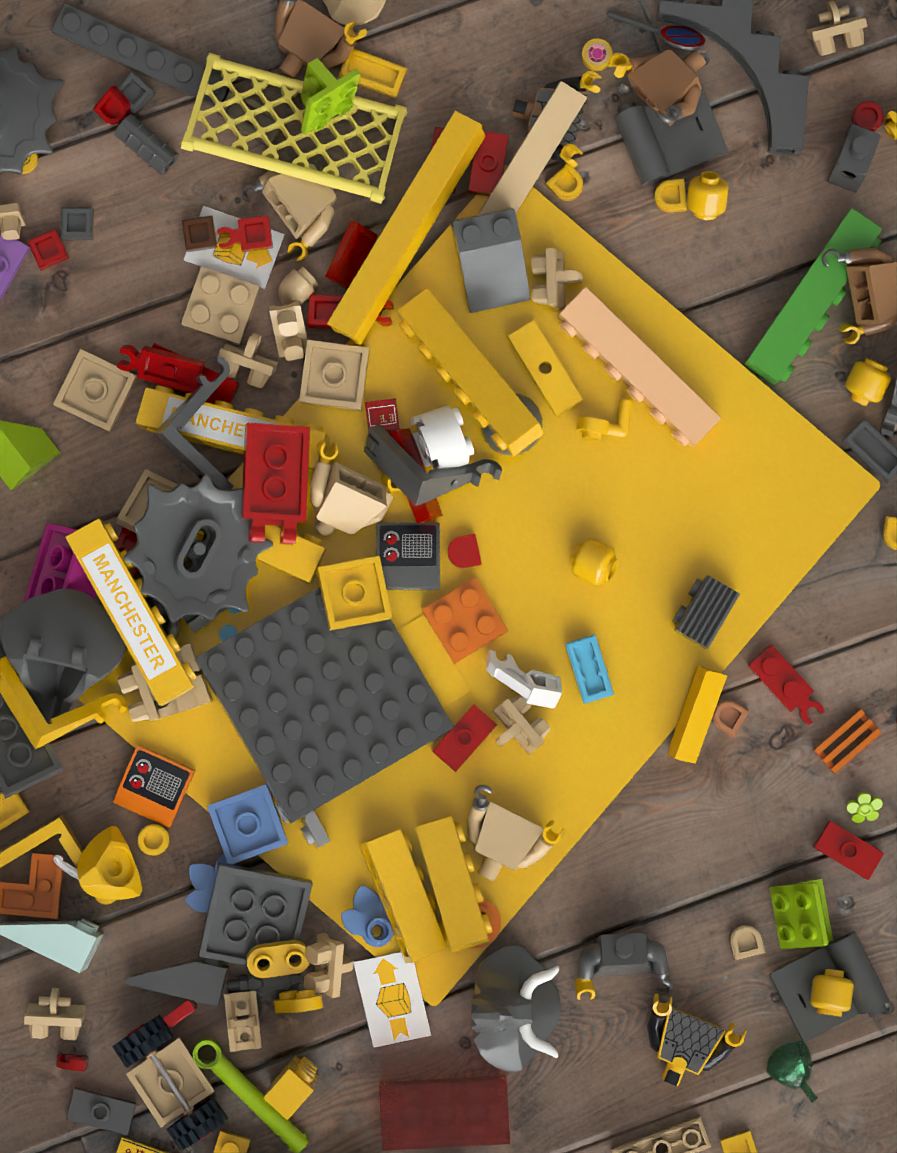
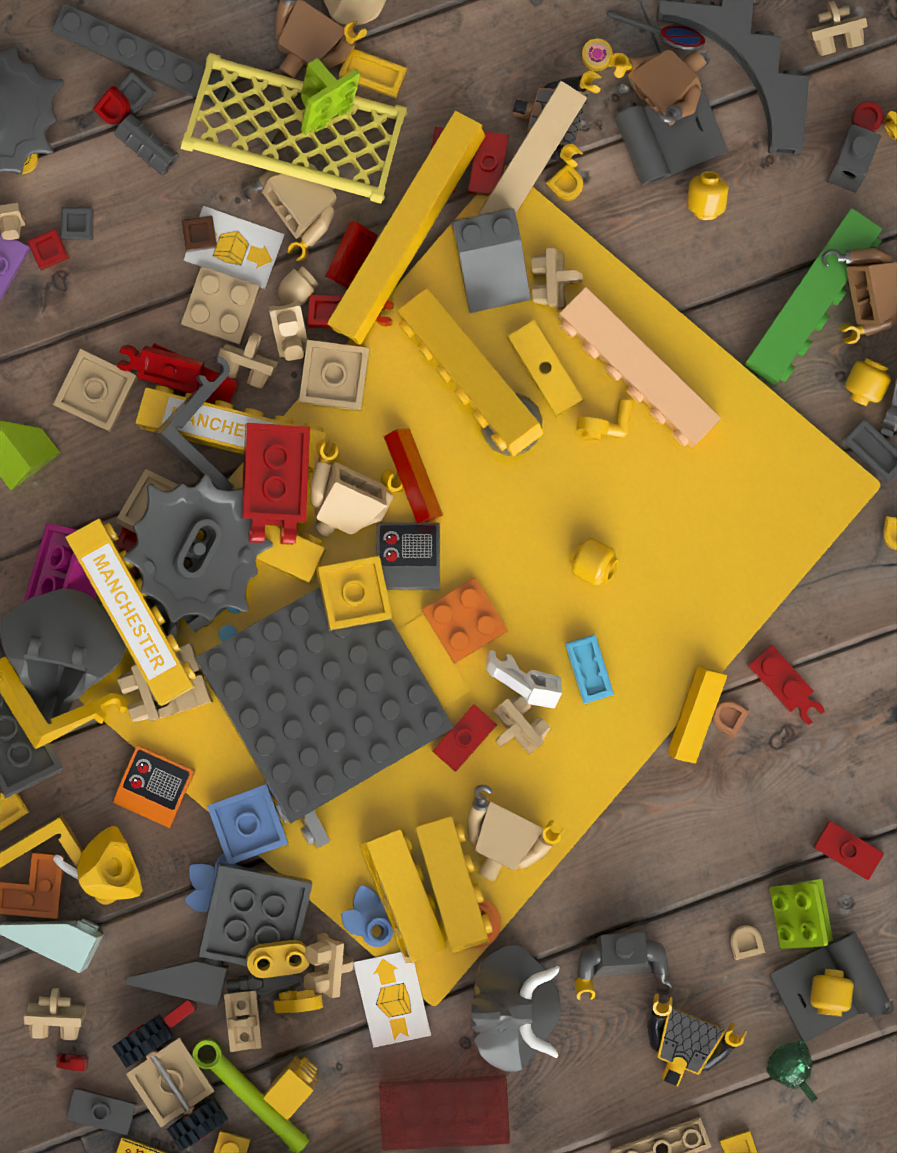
yellow tile [138,824,170,856] -> none
red plate [217,216,273,252] -> none
dark grey hinge [364,424,502,506] -> none
red tile [365,398,400,434] -> none
white brick [410,405,474,470] -> none
red tile [448,534,482,568] -> none
yellow tile [654,179,687,213] -> none
dark grey brick [672,575,740,649] -> none
orange tile [813,709,882,774] -> none
lime plant [846,791,883,823] -> none

